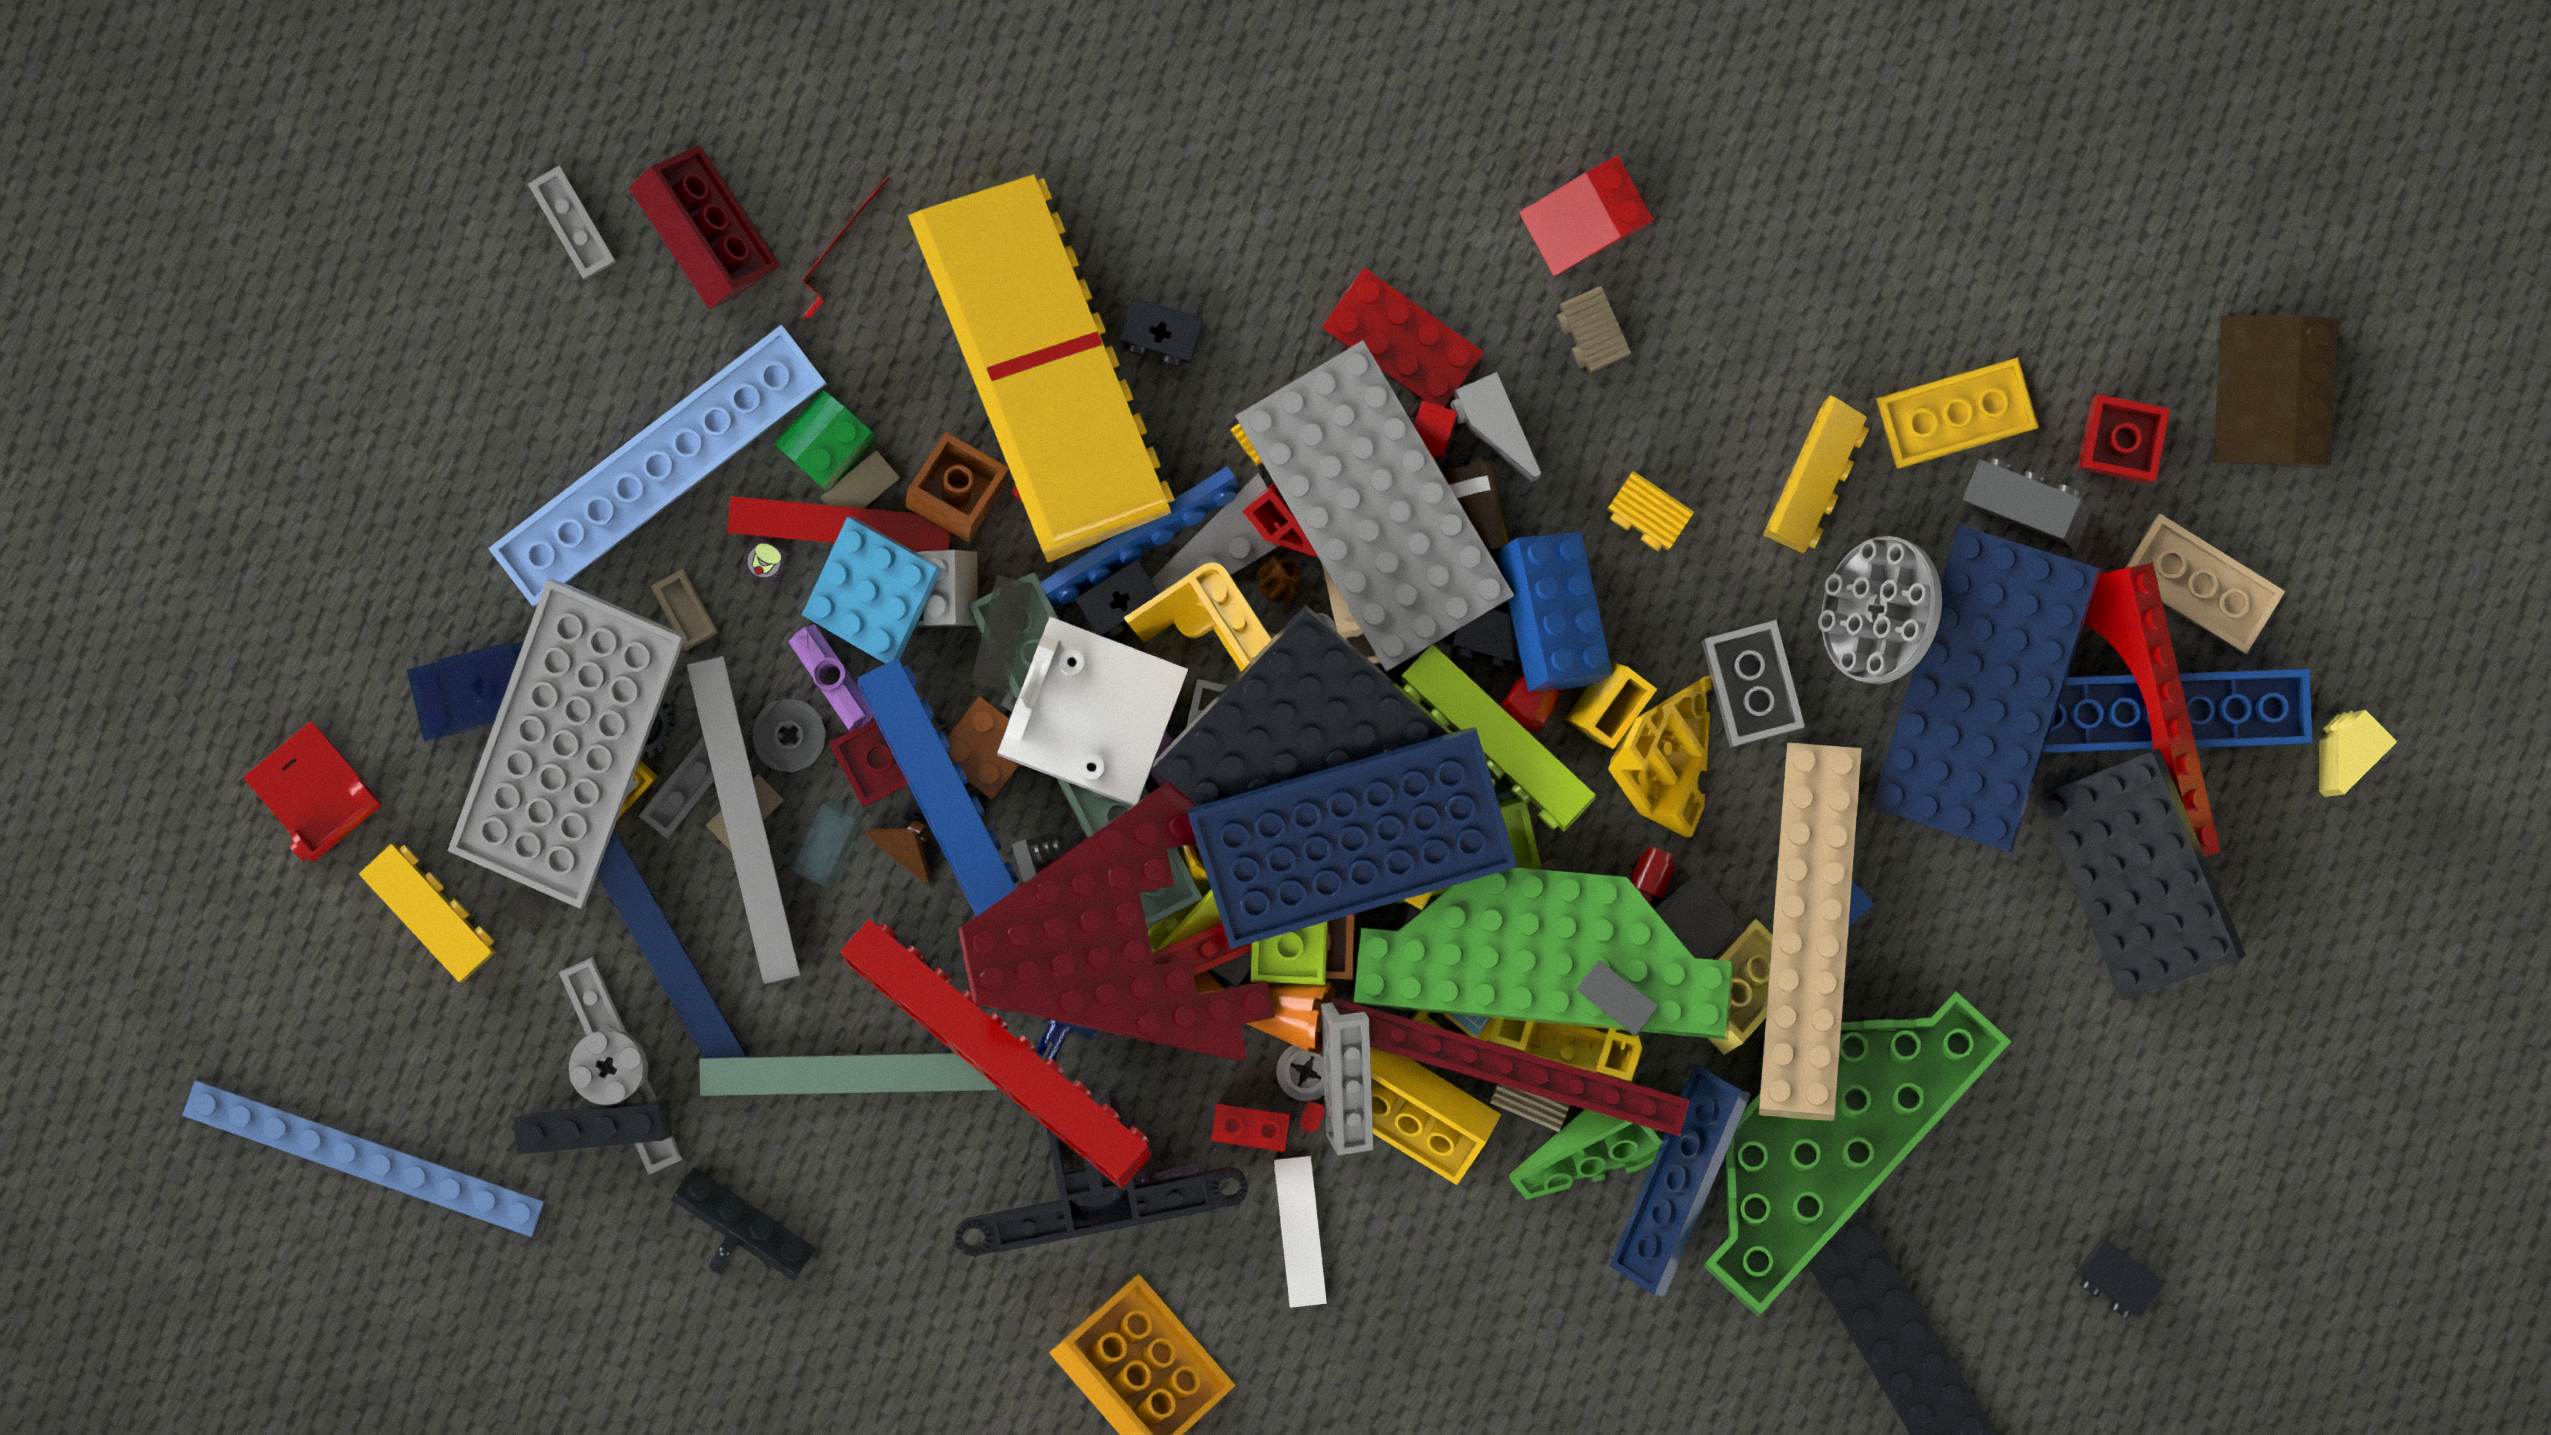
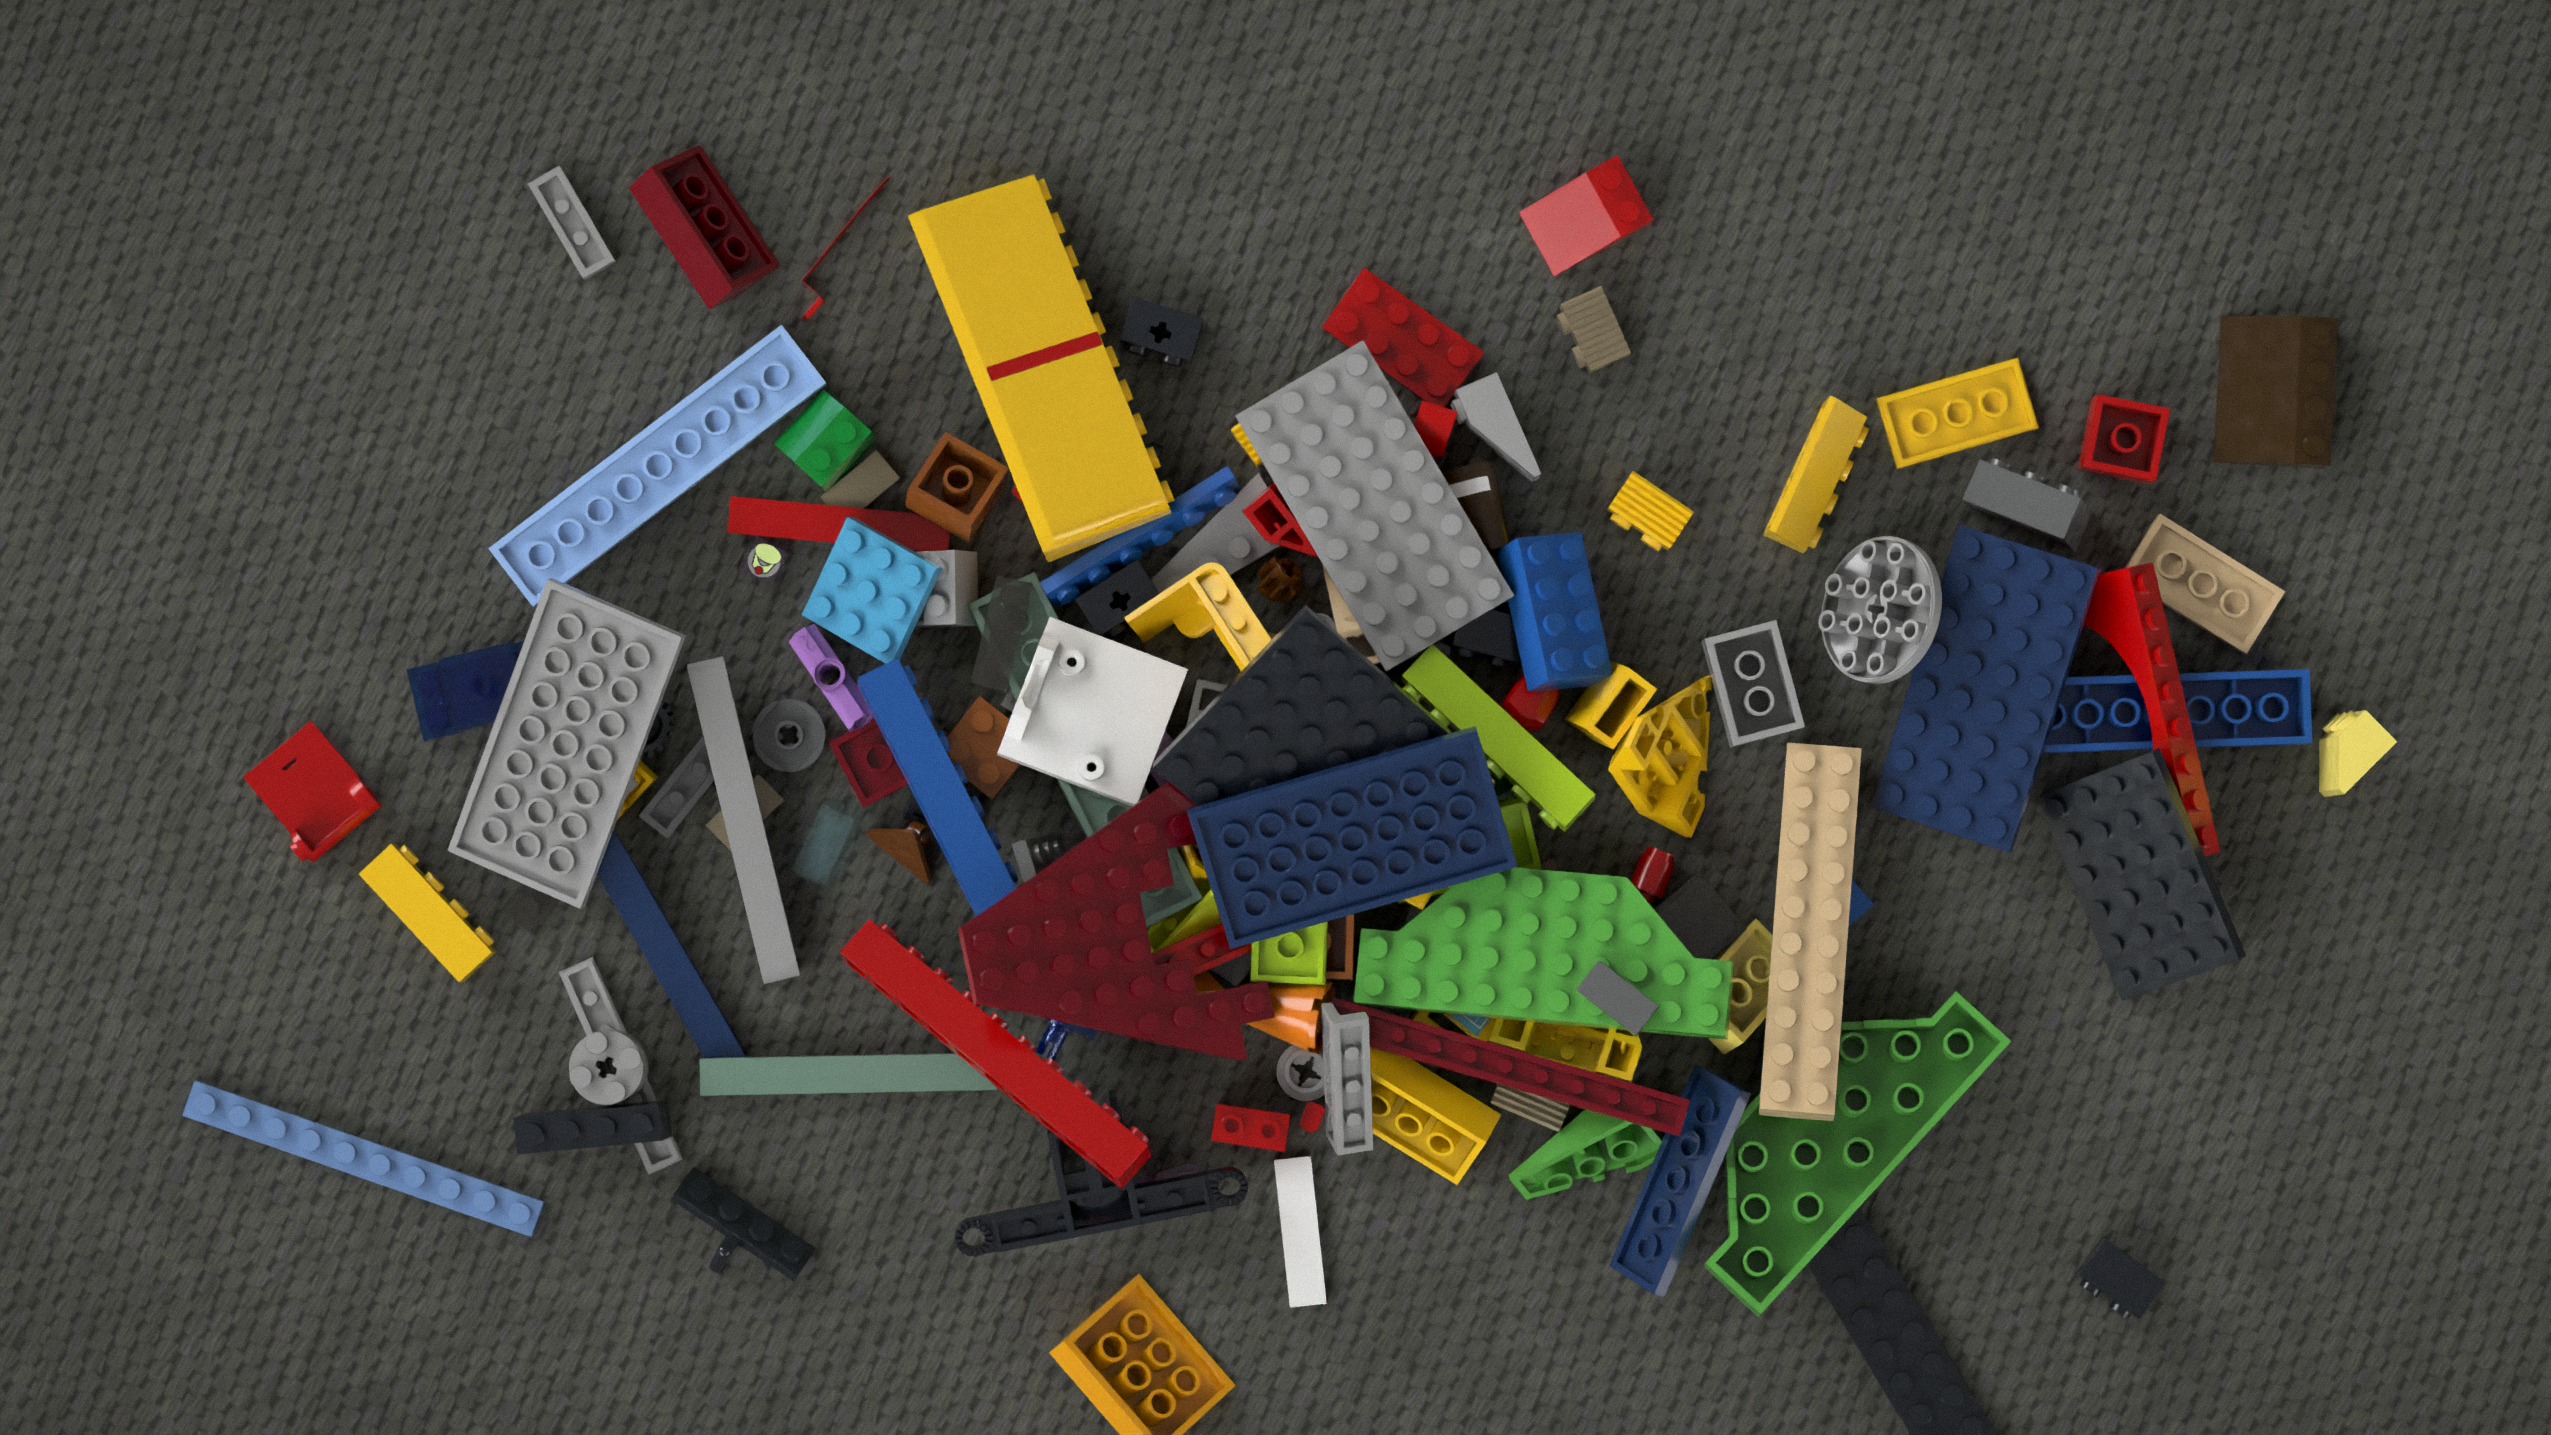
dark tan tile [650,569,719,651] -> none

